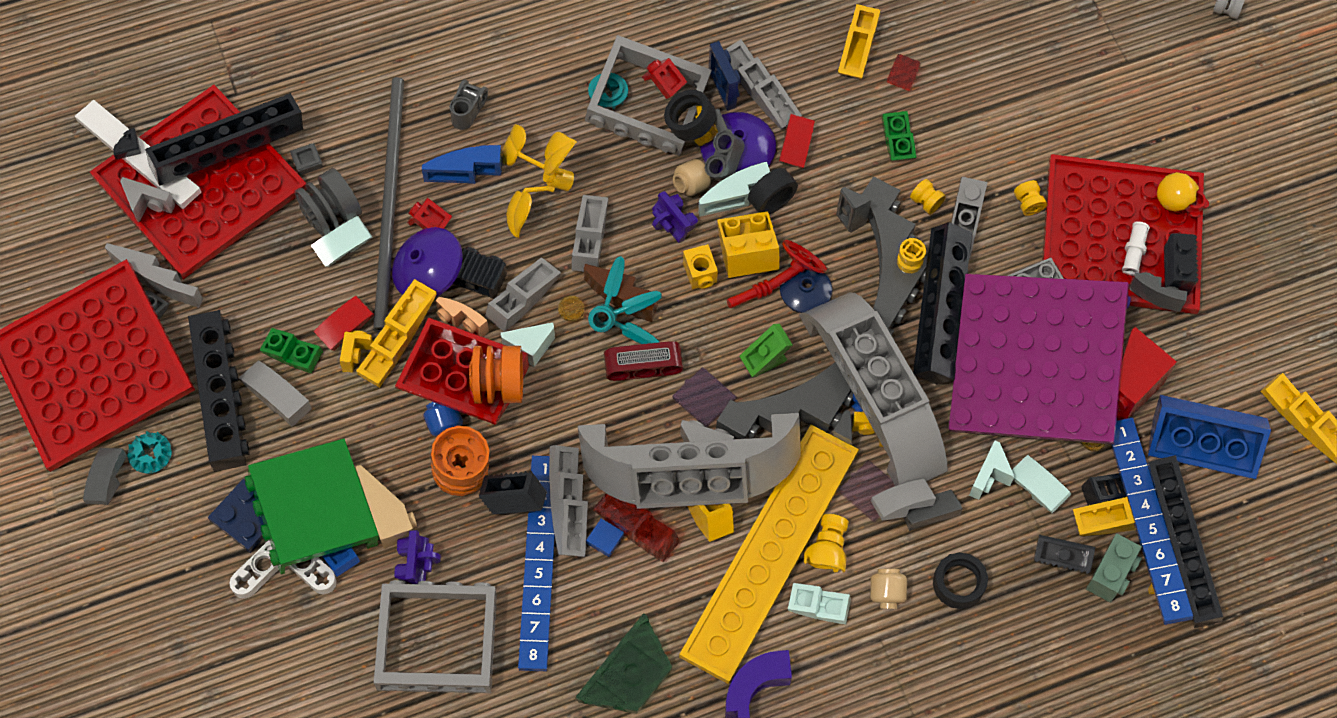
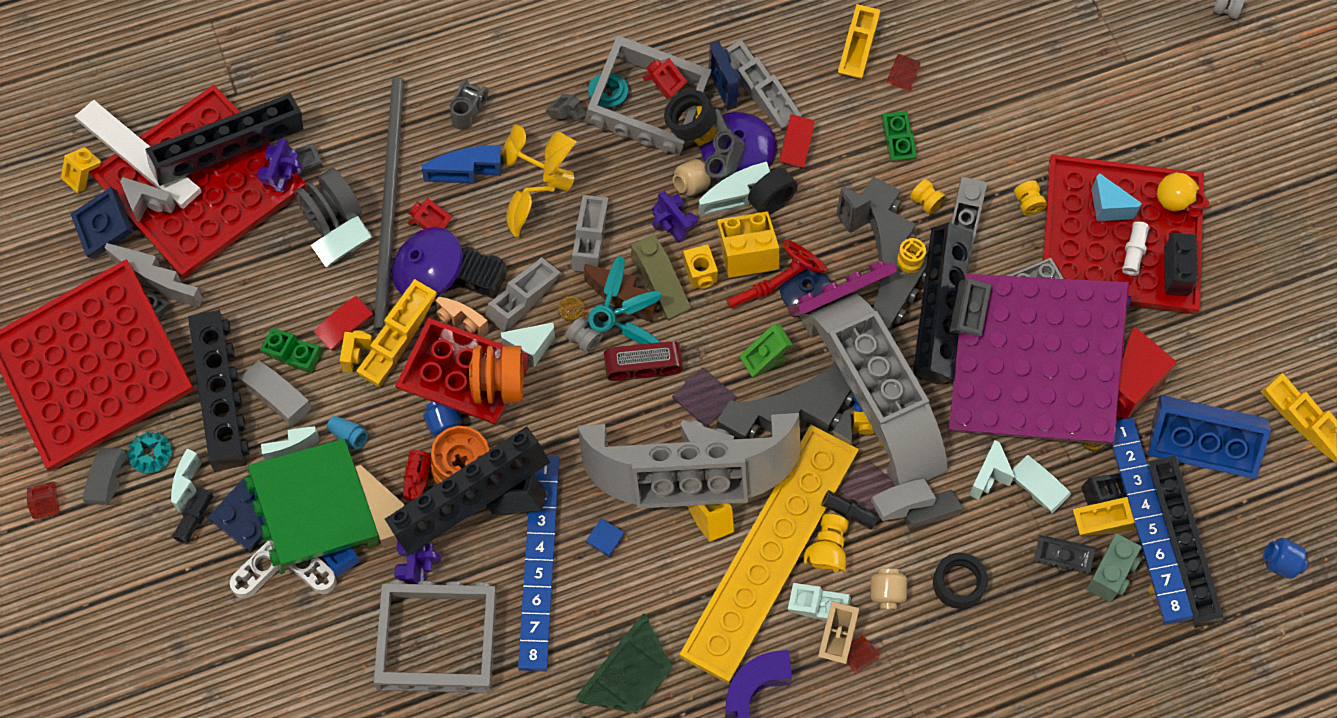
black tile [113,128,141,160] -> none
light grey slope [549,445,588,557] -> none
clear red slope [593,493,680,562] -> none
dark grey slope [1129,272,1187,312] -> none
none -> clear red slope [27,481,60,519]
none -> yellow bracket [61,147,101,193]
none -> dark blue plate [71,187,133,259]
none -> light aqua slope [171,449,202,513]
none -> black pin [172,488,214,544]
none -> dark purple hips [257,139,303,192]
none -> light aqua slope [261,426,320,460]
none -> dark azure cone [327,416,368,450]
none -> black brick [385,426,551,556]
none -> red hinge [403,450,431,501]
none -> dark grey plate [545,94,587,120]
none -> light grey wheel [565,317,603,354]
none -> olive slope [631,234,691,321]
none -> magenta wing [787,260,897,317]
none -> tan slope [818,601,860,664]
none -> black pin [821,490,878,530]
none -> clear red slope [847,635,880,674]
none -> dark grey slope [950,278,991,337]
none -> medium azure slope [1091,173,1142,221]
none -> blue head [1263,538,1308,579]

